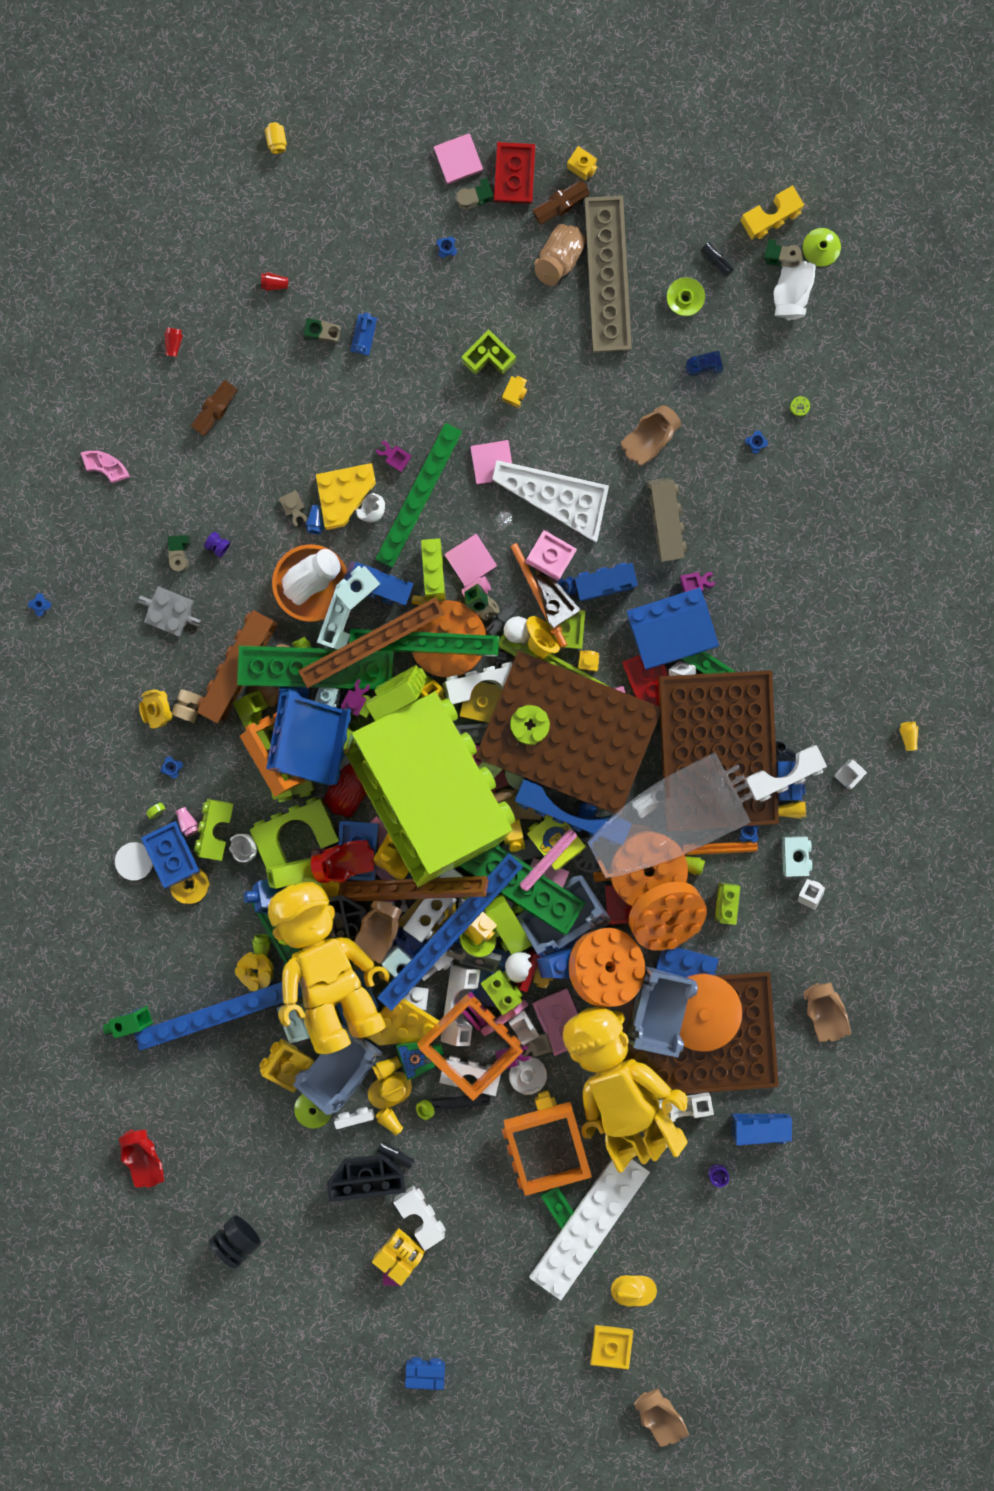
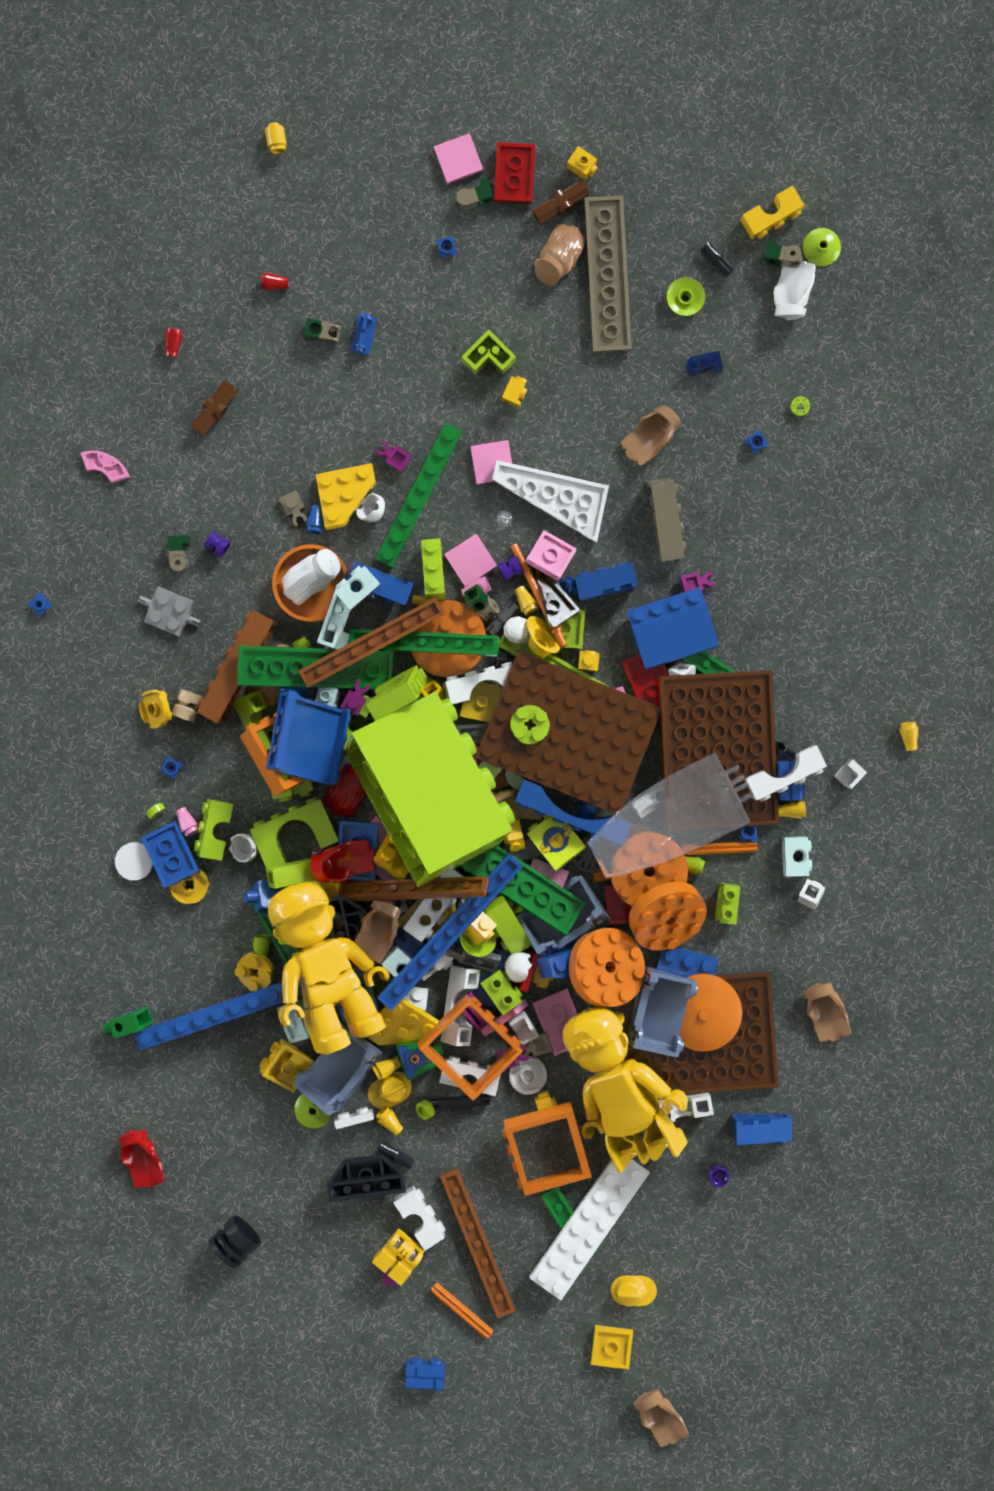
bright pink axle [520,829,577,891] -> none
none -> orange axle [431,1283,493,1339]
none -> dark orange plate [440,1168,515,1319]
none -> dark purple wheel [498,556,523,581]
none -> yellow cone [514,586,538,616]

